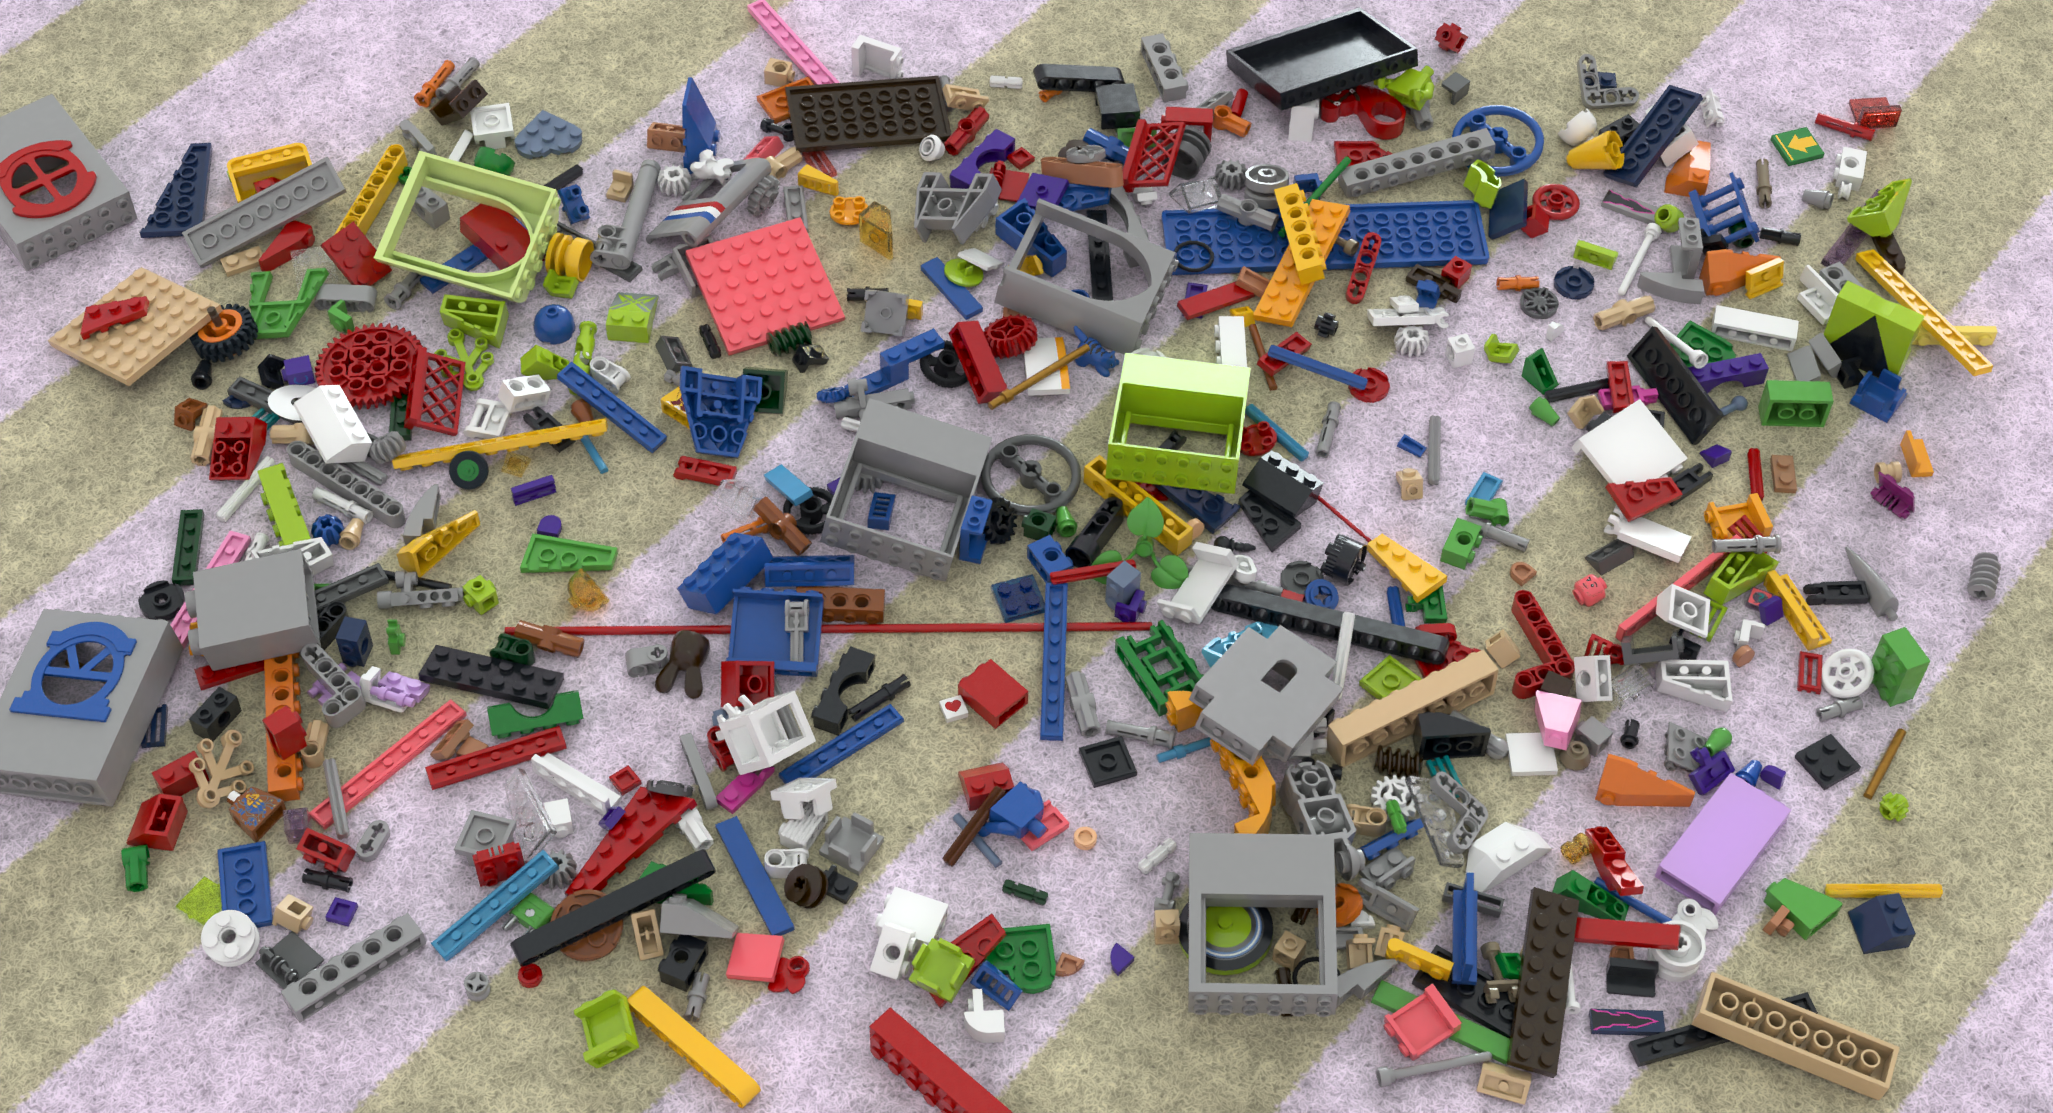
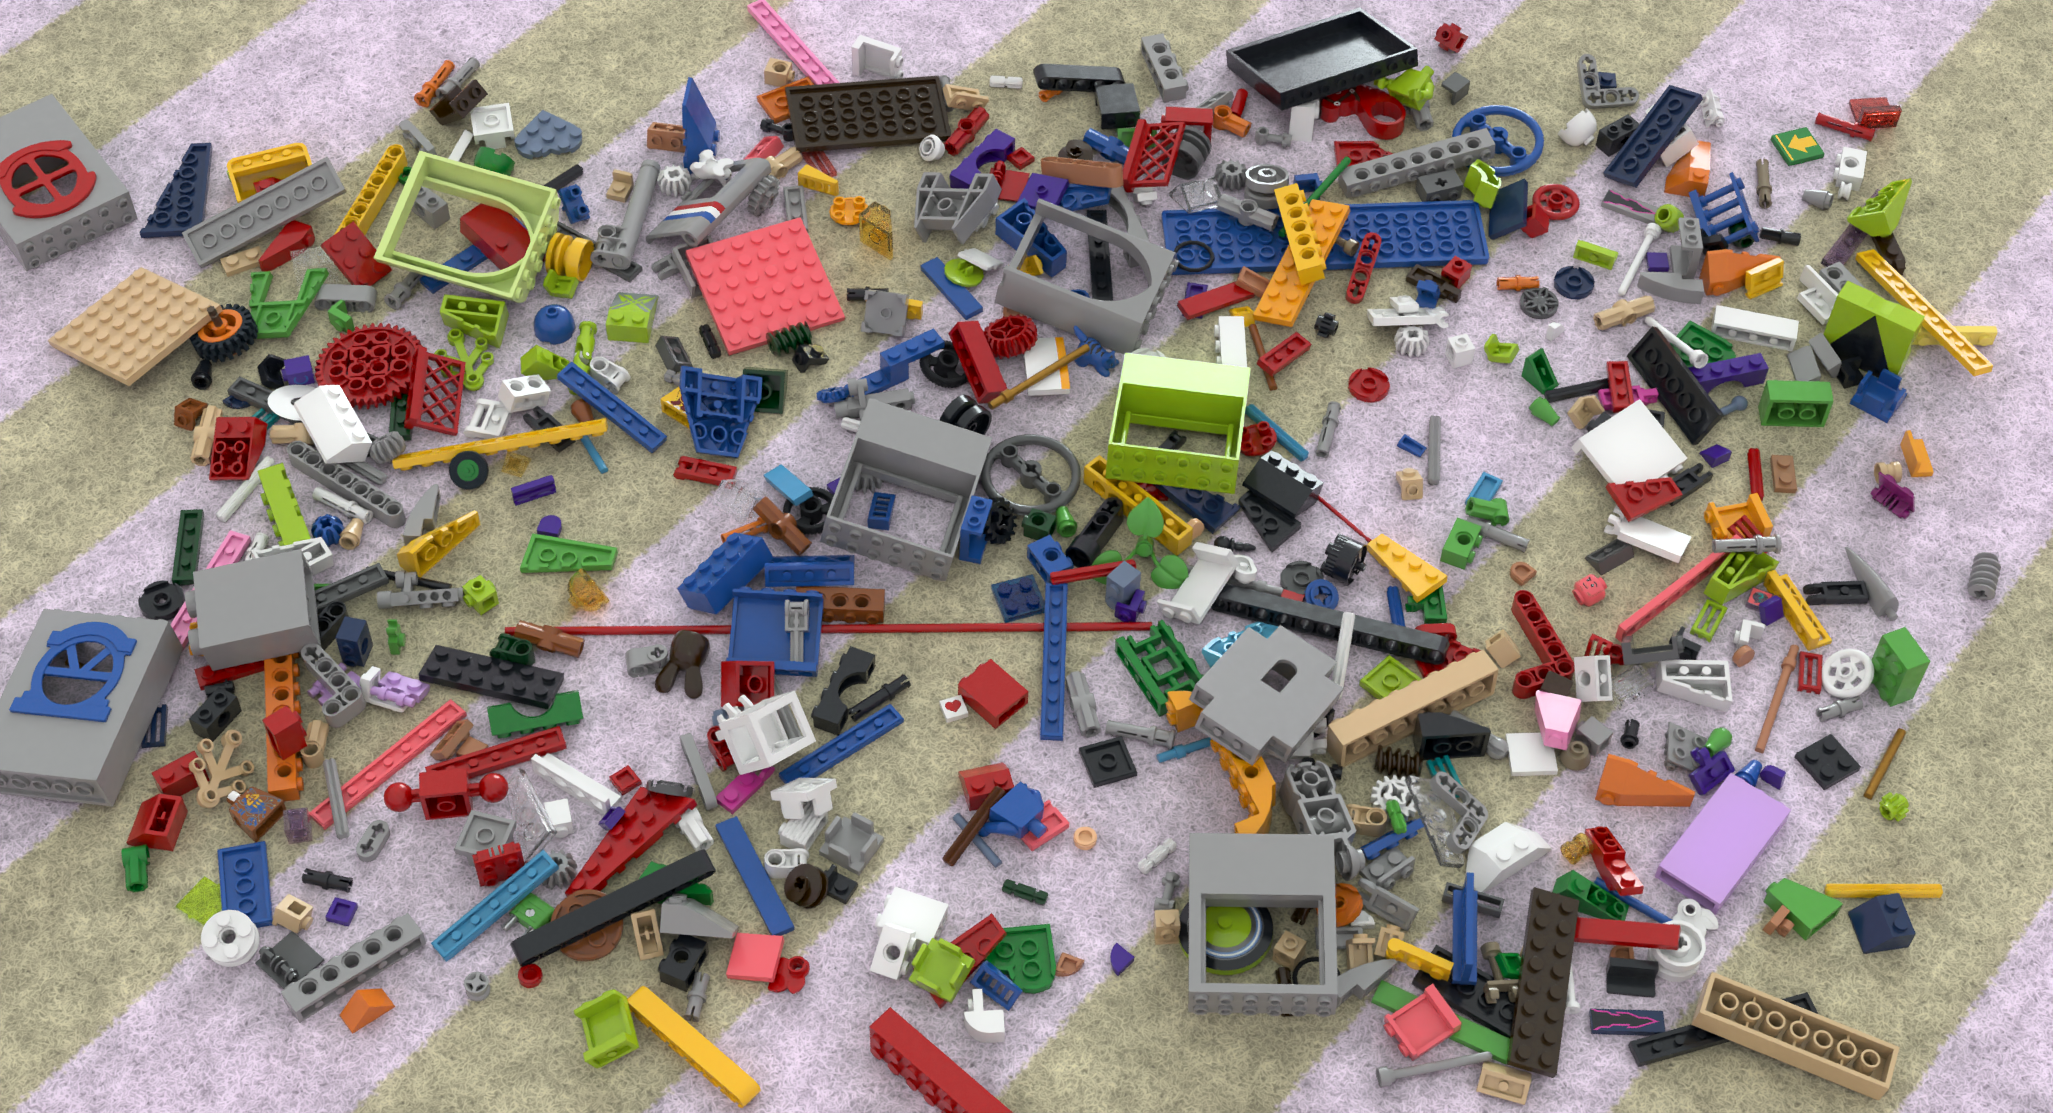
red wing [80,296,149,340] -> none
red brick [296,828,356,873] -> none
light grey tile [1066,145,1106,163] -> none
blue axle [1268,345,1368,390] -> none
yellow cone [1566,131,1624,170] -> none
white slope [1656,584,1710,638] -> none
none -> black pin [204,679,236,699]
none -> orange slope [340,988,395,1034]
none -> red brick [384,768,509,820]
none -> black wheel [939,395,992,435]
none -> light grey bar [1254,127,1292,147]
none -> dark grey brick [1415,169,1463,202]
none -> dark purple tile [1646,252,1670,272]
none -> nougat bar [1755,644,1799,753]

